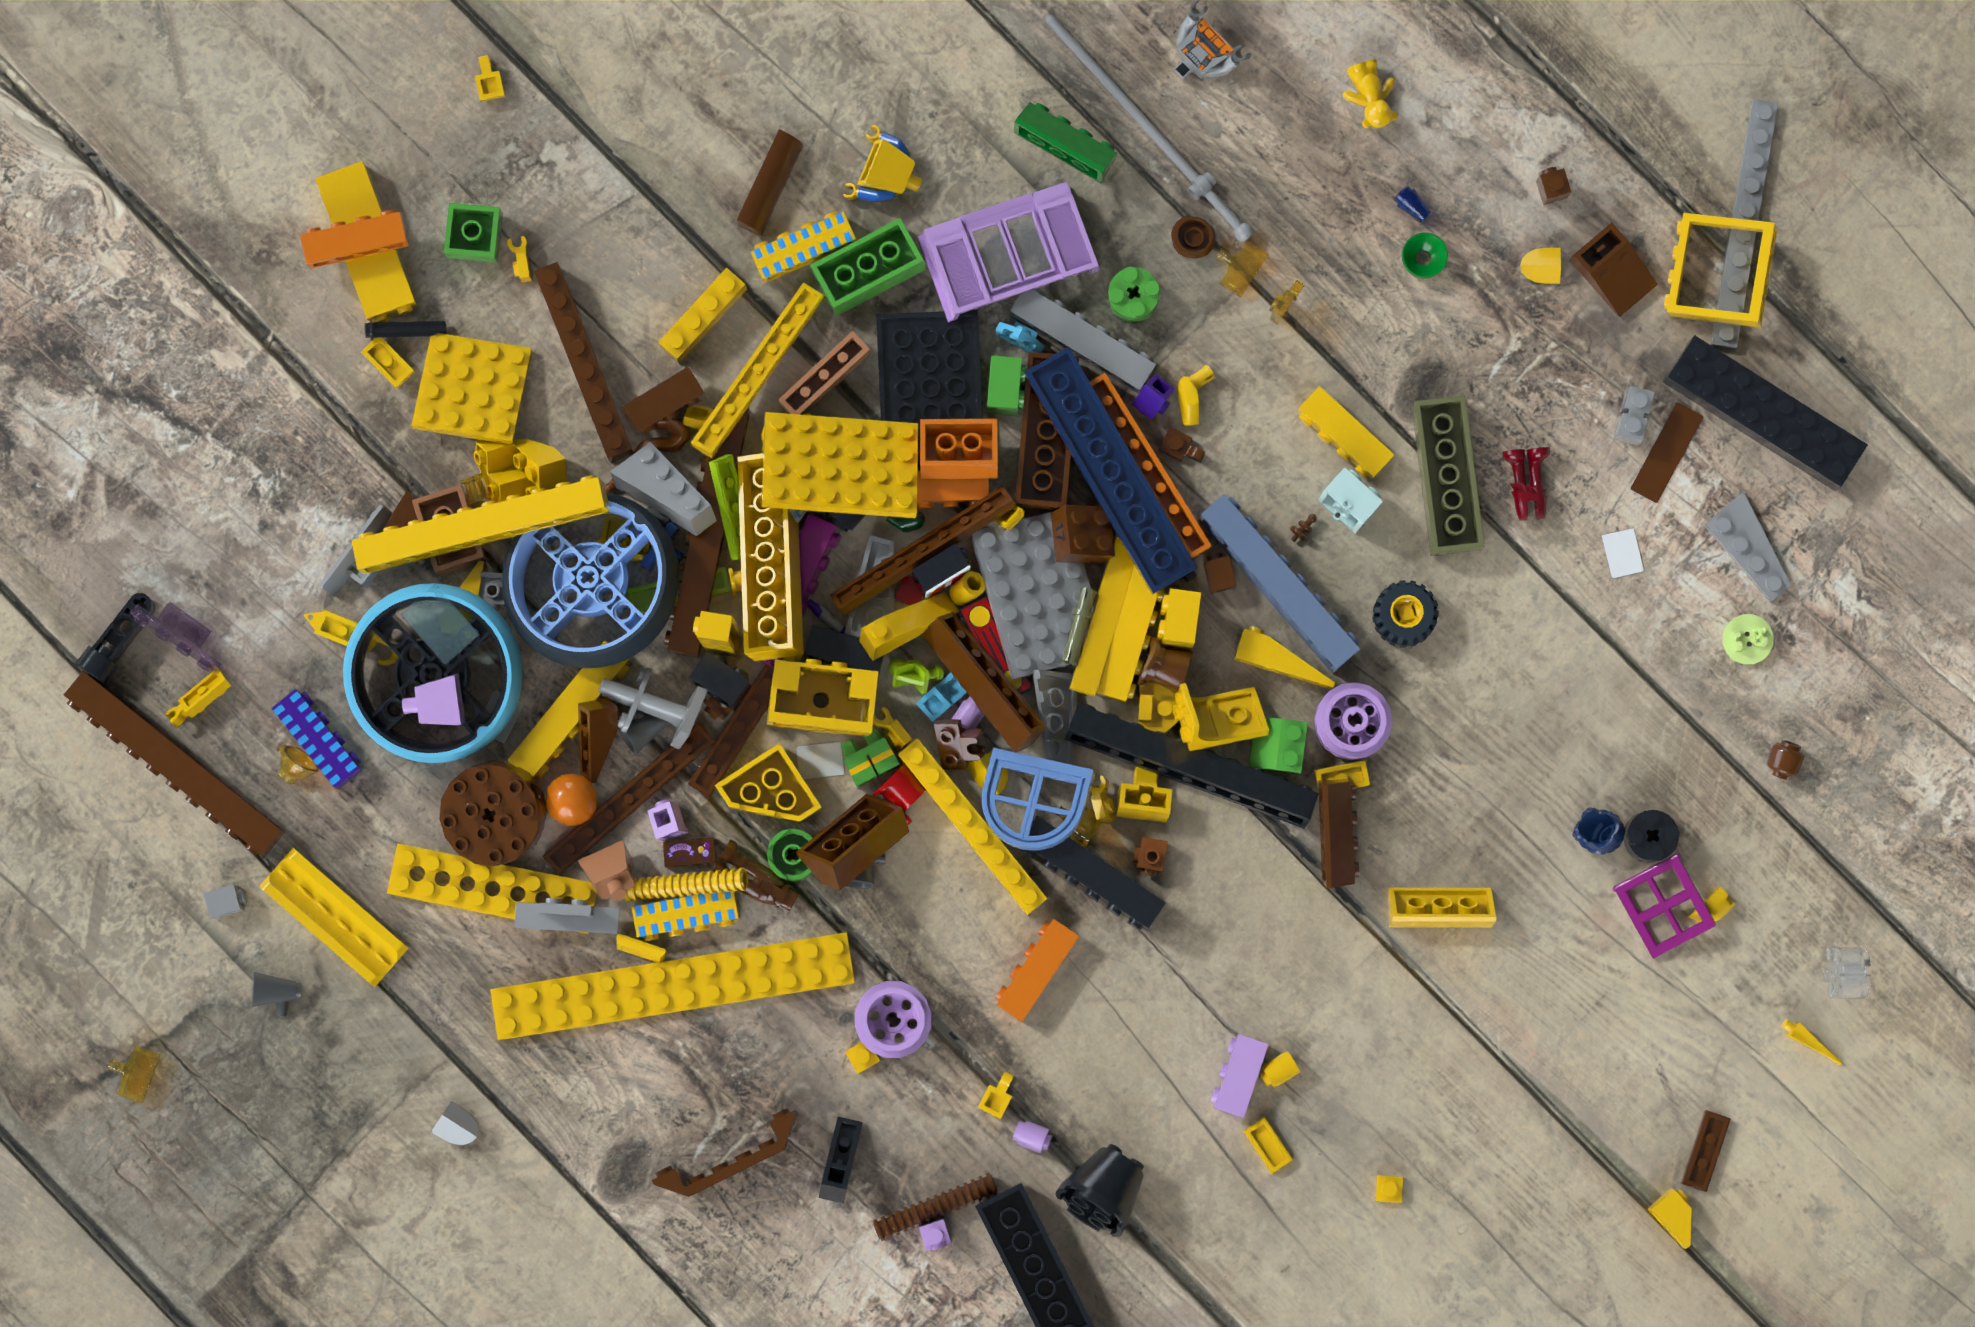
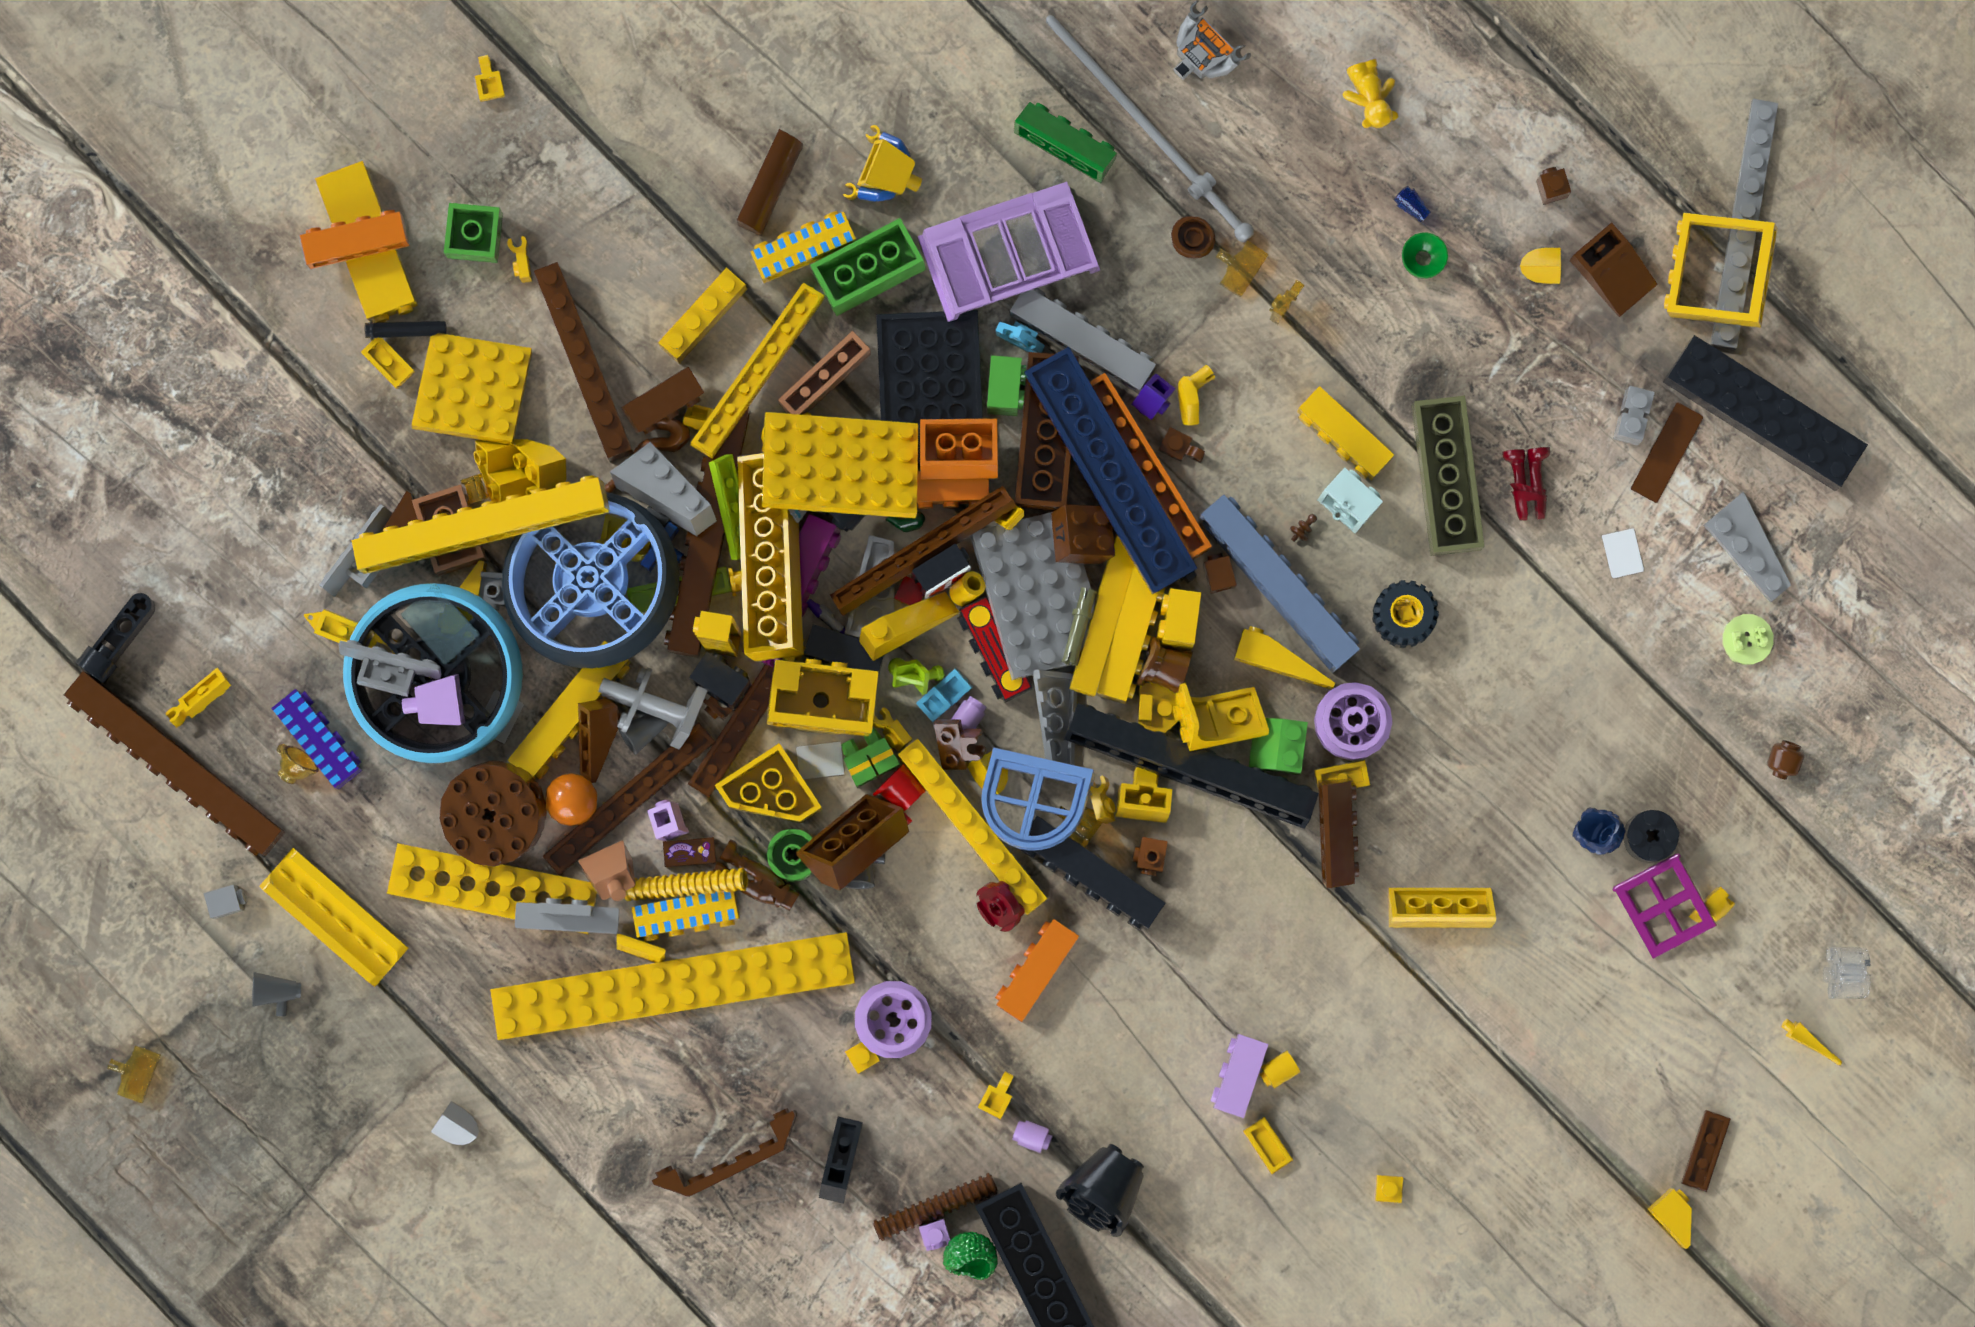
clear purple bracket [130,602,222,672] -> none
reddish brown brick [922,611,1047,753] -> none
bright green brick [1108,267,1159,323] -> none
none -> light grey bracket [339,640,441,697]
none -> green hair [943,1232,998,1280]
none -> dark red plate [976,881,1025,932]

